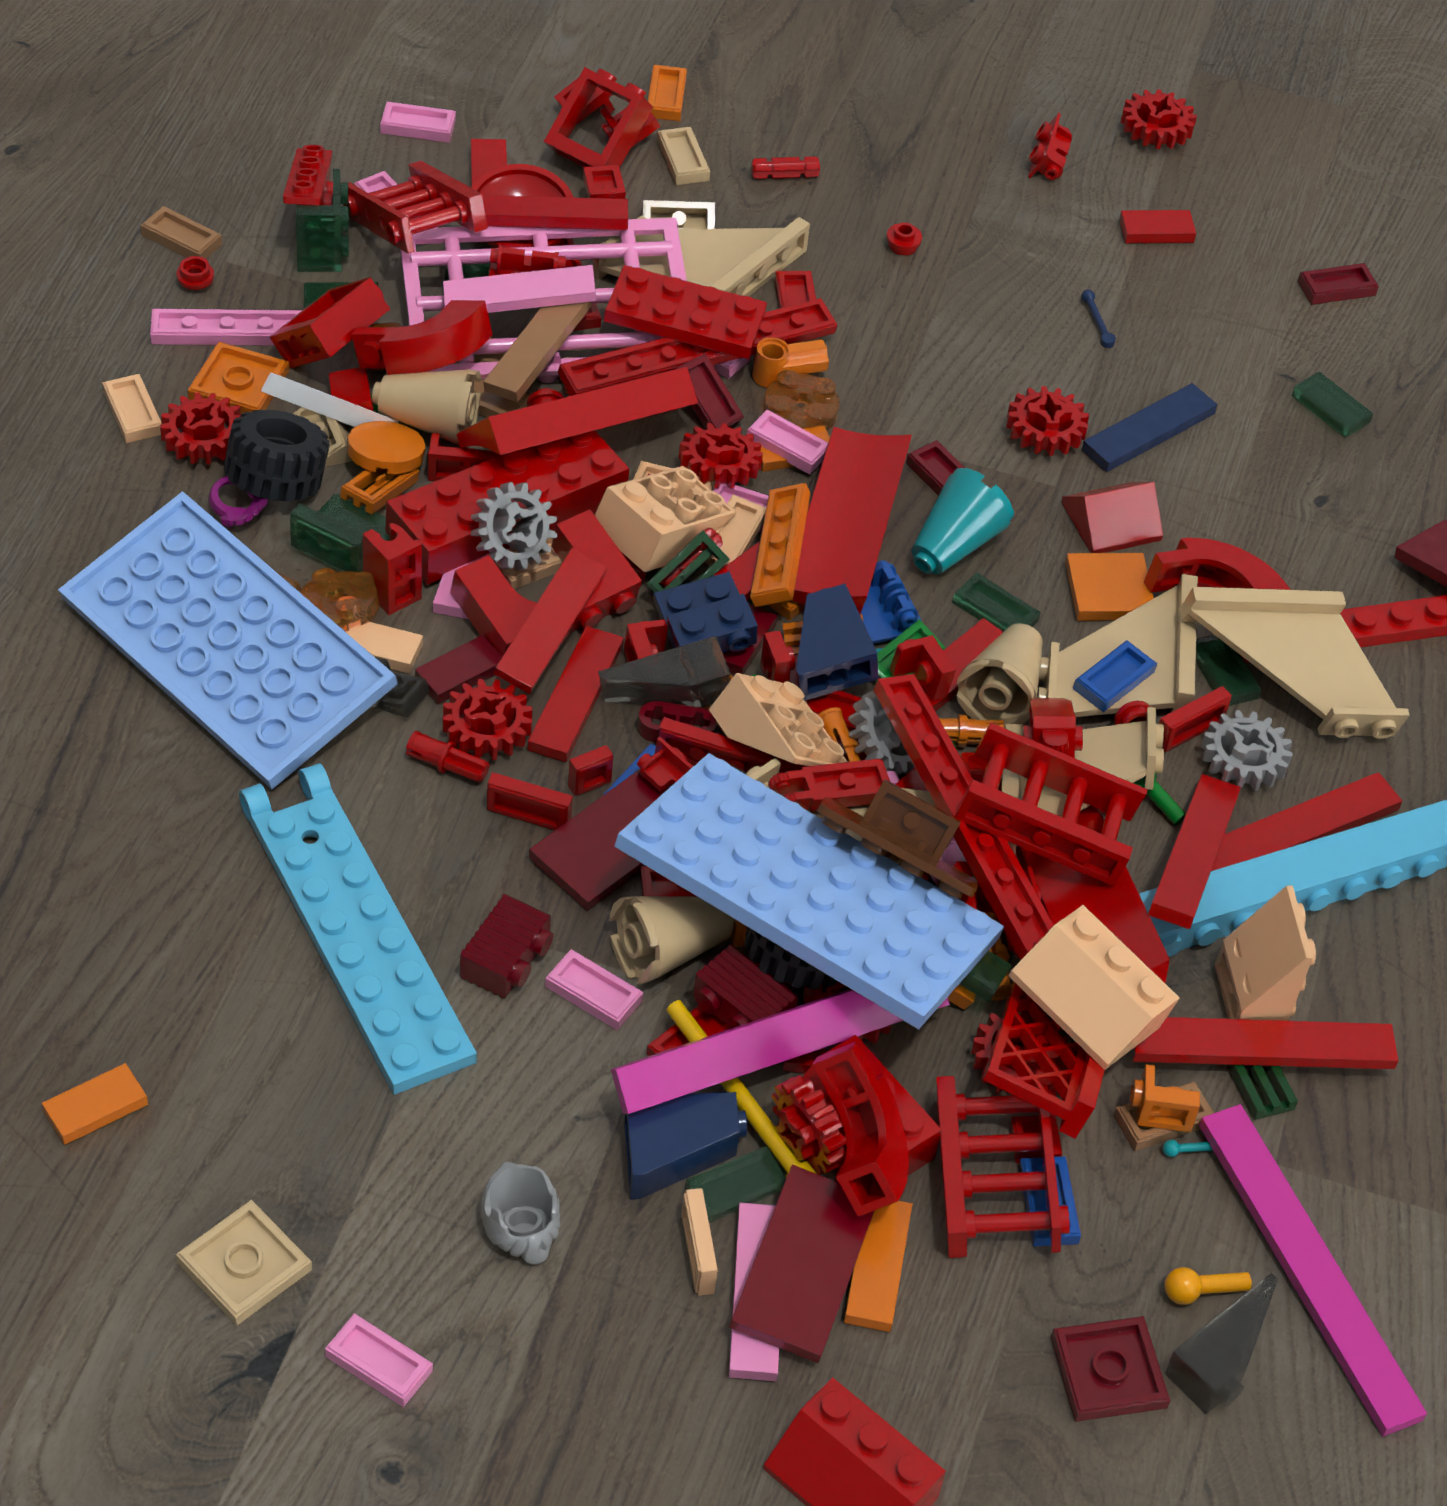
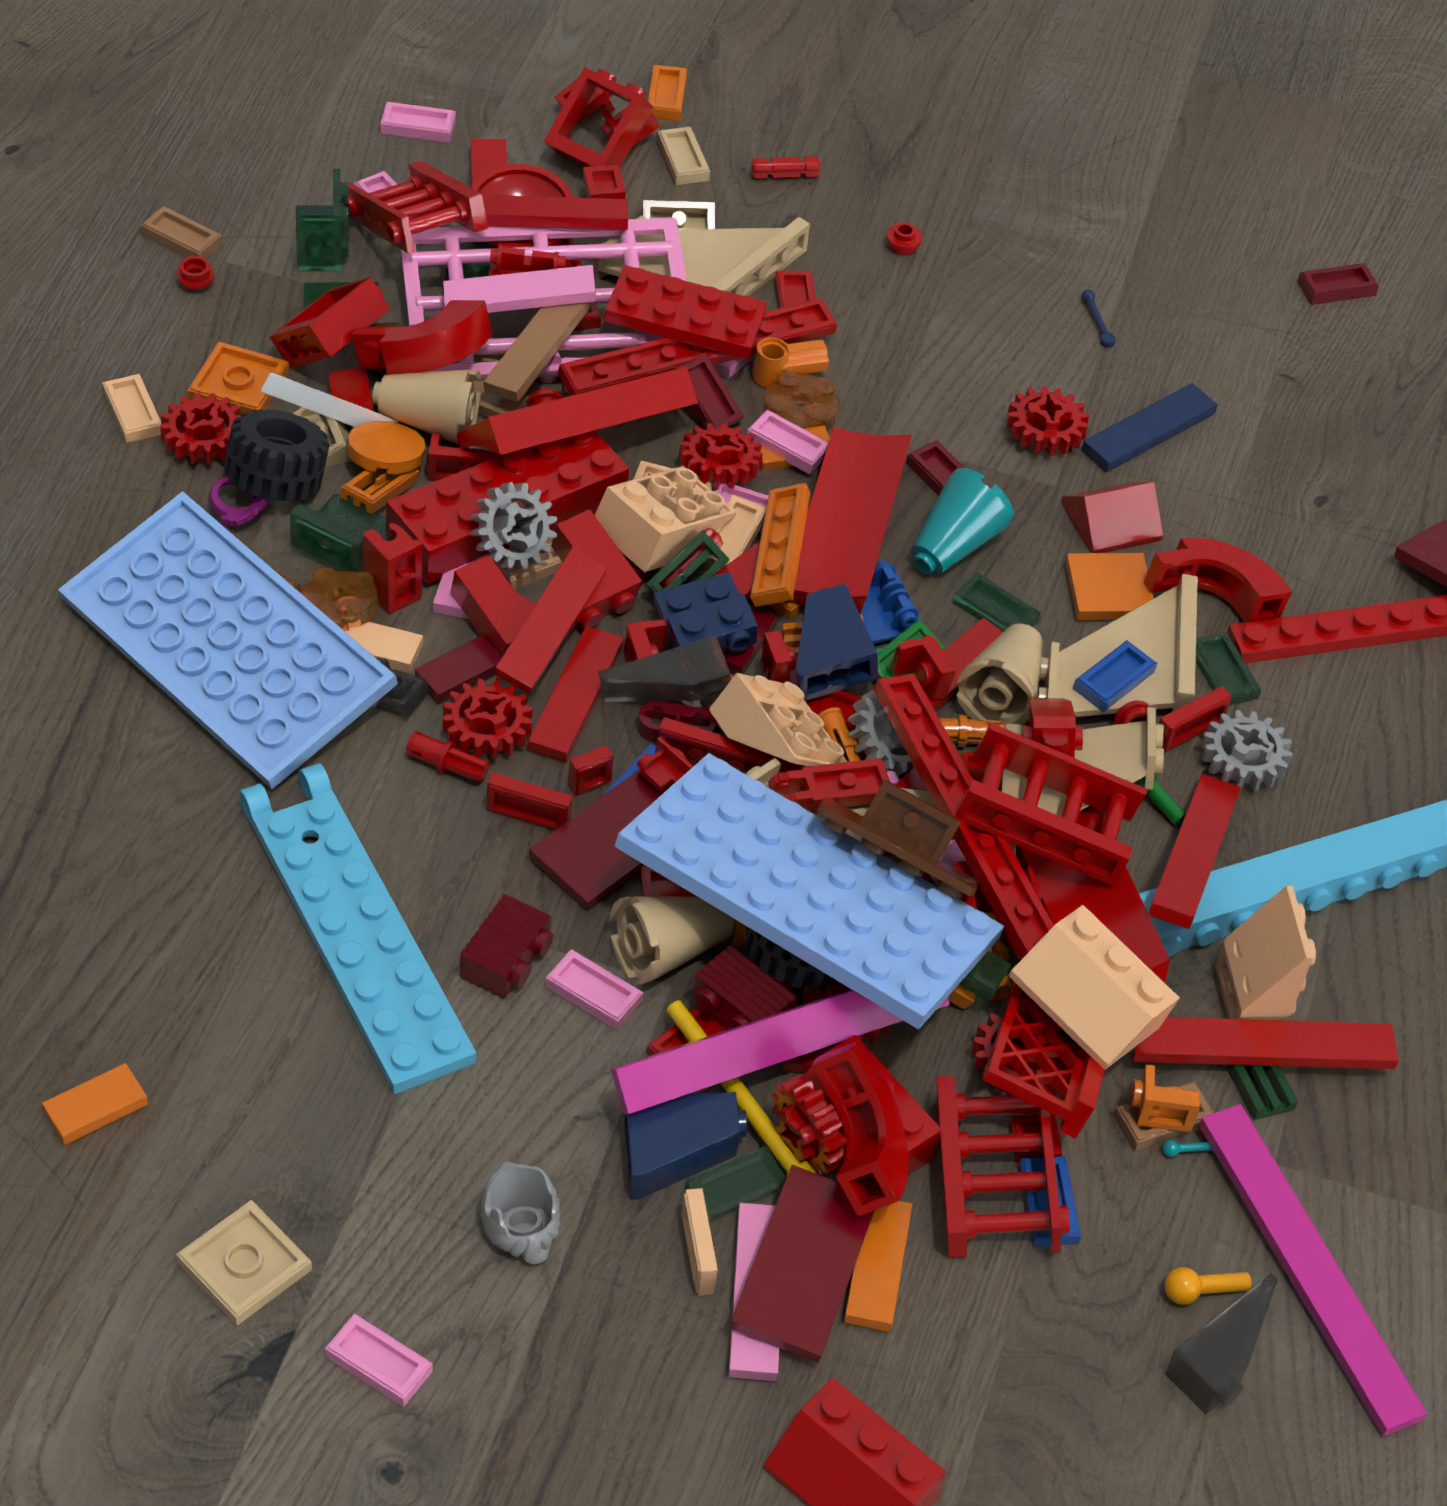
bright pink tile [150,309,302,346] -> none
red bracket [283,144,336,228] -> none
red hinge [1028,112,1072,180] -> none
dark red tile [1051,1316,1170,1422] -> none
red tile [1119,210,1197,243] -> none
red gear [1120,89,1197,149] -> none
tan piece [1180,587,1410,739] -> none
red tile [1211,772,1403,871] -> none
clear green tile [1292,371,1373,438] -> none

